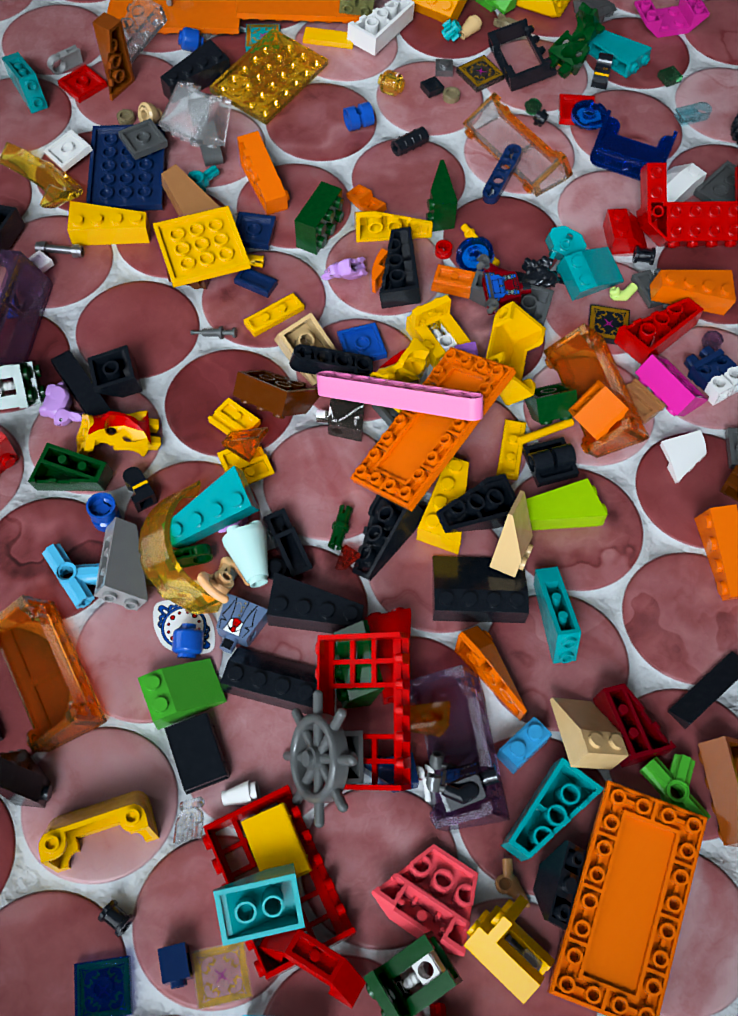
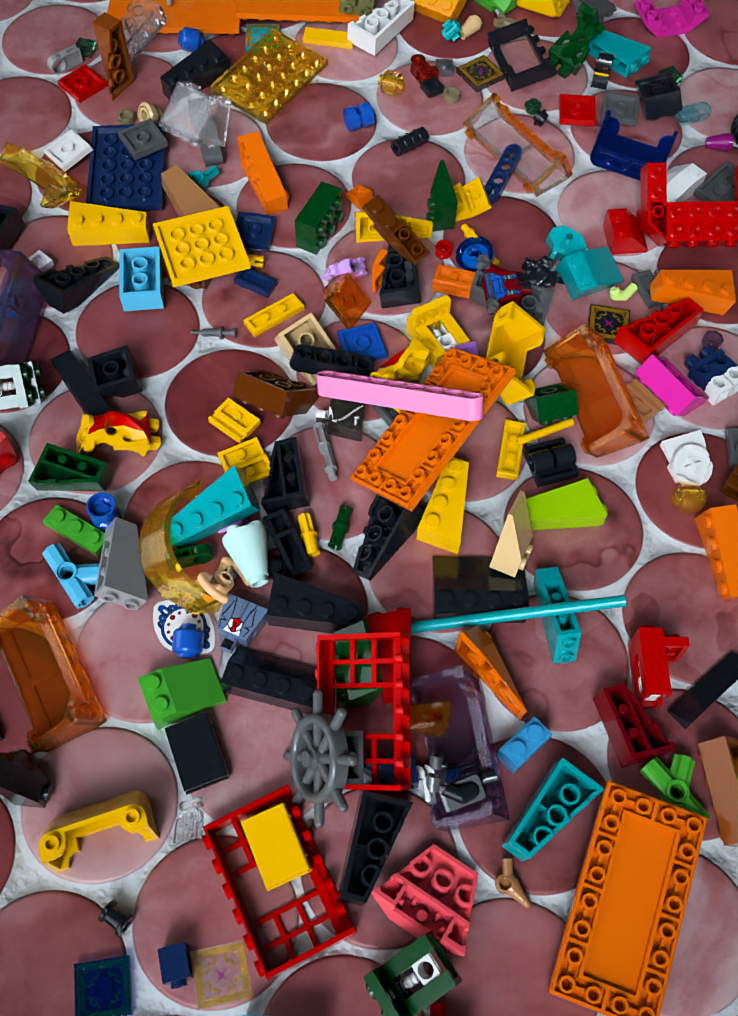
teal slope [2,52,48,113] -> none
flat silver bar [35,241,84,258] -> none
lavender animal [39,382,85,426] -> none
black leg [123,467,158,513] -> none
teal slope [213,863,305,946] -> none
clear orange slope [221,427,269,462] -> none
white cone [221,780,261,806] -> none
red slope [258,929,366,1009] -> none
clear red slope [335,545,361,570] -> none
black wedge [436,473,517,533] -> none
yellow brick [464,894,555,1004] -> none
black slope [533,841,586,930] -> none
tan slope [550,697,629,770] -> none
orange slope [568,380,629,440] -> none
clear blue tile [571,100,608,130] -> none
black bush [632,245,656,265] -> none
none -> black wedge [33,256,119,314]
none -> bright green plate [42,504,105,557]
none -> clear green plate [75,37,97,57]
none -> medium azure brick [119,247,164,311]
none -> black wedge [261,437,310,515]
none -> yellow axle [298,513,320,558]
none -> light grey piece [313,421,337,481]
none -> clear orange slope [323,273,371,329]
none -> black wedge [337,790,413,906]
none -> reddish brown slope [362,195,430,265]
none -> clear red leg [410,54,439,84]
none -> teal piece [411,595,627,633]
none -> yellow slope [453,177,492,221]
none -> dark grey plate [600,91,640,126]
none -> red brick [627,625,690,708]
none -> black slope [635,72,683,120]
none -> white tile [670,444,713,487]
none -> clear yellow head [671,485,707,513]
none -> magenta cone [705,133,733,152]

